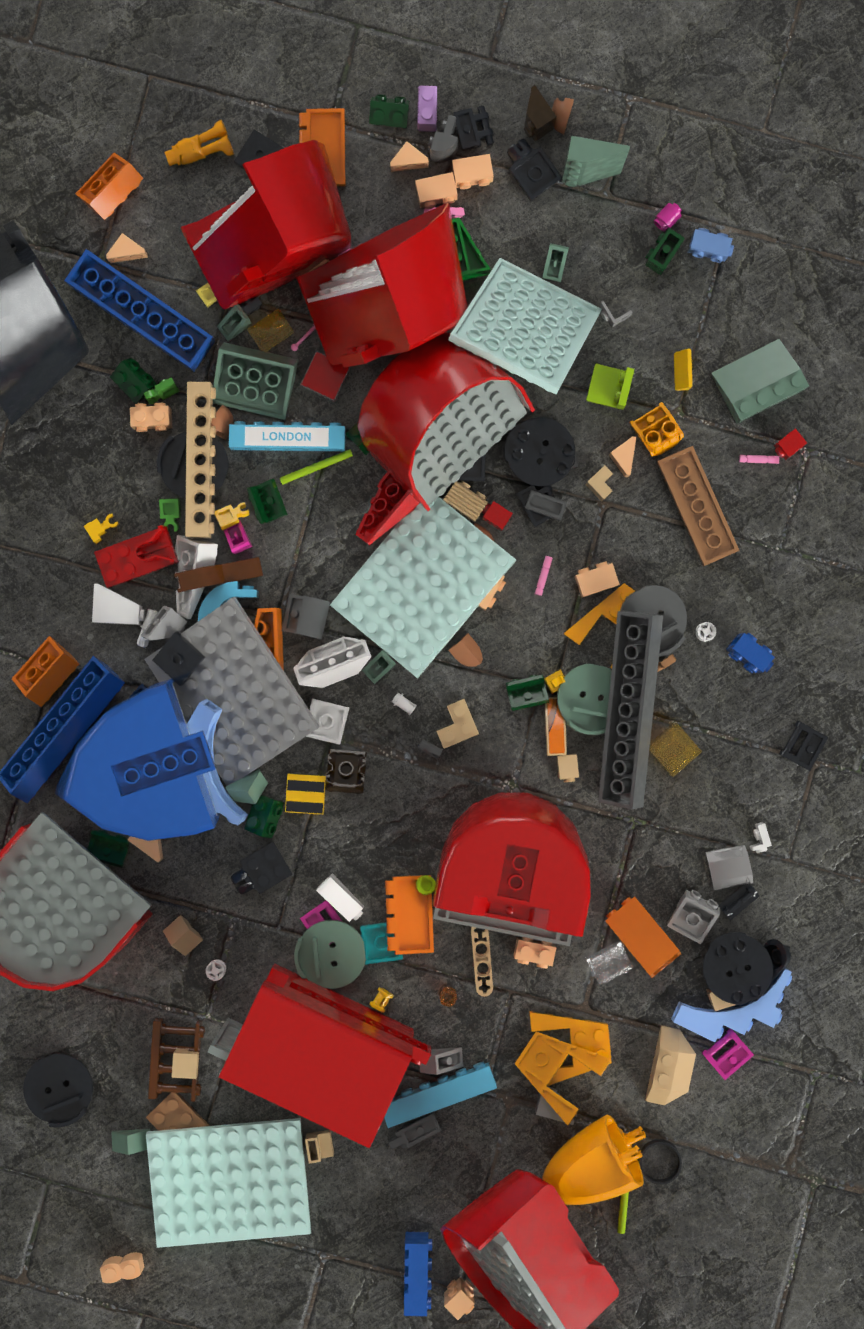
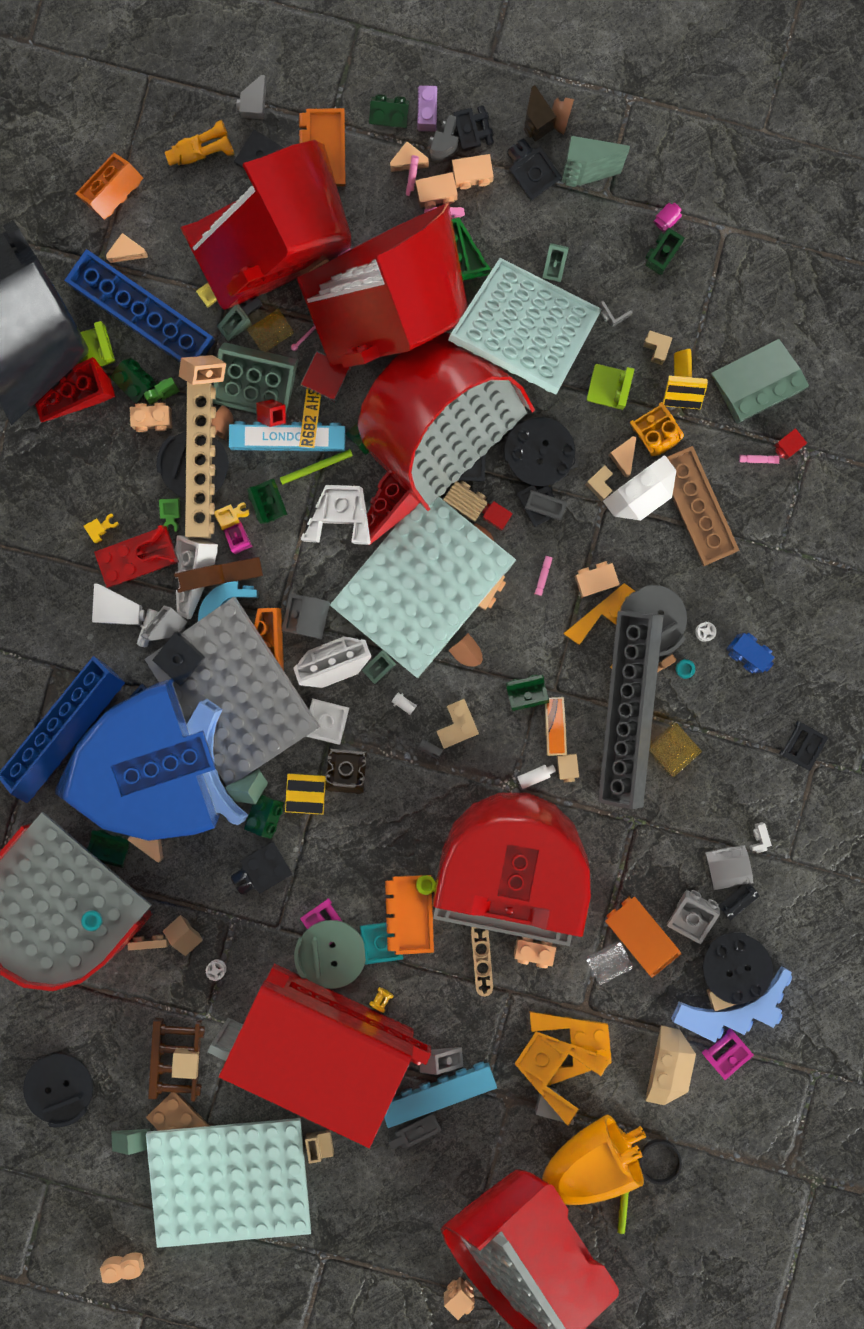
orange slope [12,636,79,707] -> none
white slope [316,873,364,922] -> none
blue wedge [404,1232,432,1316] -> none
clear orange bush [440,987,457,1007] -> none
yellow piece [544,669,566,694] -> none
sand green piece [557,664,612,735] -> none
medium blue brick [688,228,734,263] -> none
black piece [764,939,791,980] -> none
none -> red wedge [35,357,115,422]
none -> lime bracket [78,321,116,366]
none -> teal tile [81,910,103,931]
none -> tan plate [128,934,170,950]
none -> light nougat brick [179,355,226,385]
none -> light grey slope [236,75,267,119]
none -> red brick [256,399,286,427]
none -> yellow sticker [299,387,321,448]
none -> white wing [301,485,371,545]
none -> bright pink wheel [406,155,419,196]
none -> white cylinder [517,765,556,789]
none -> white wedge [603,455,676,521]
none -> tan piece [643,331,672,365]
none -> tile [663,376,708,409]
none -> teal tile [675,659,695,679]

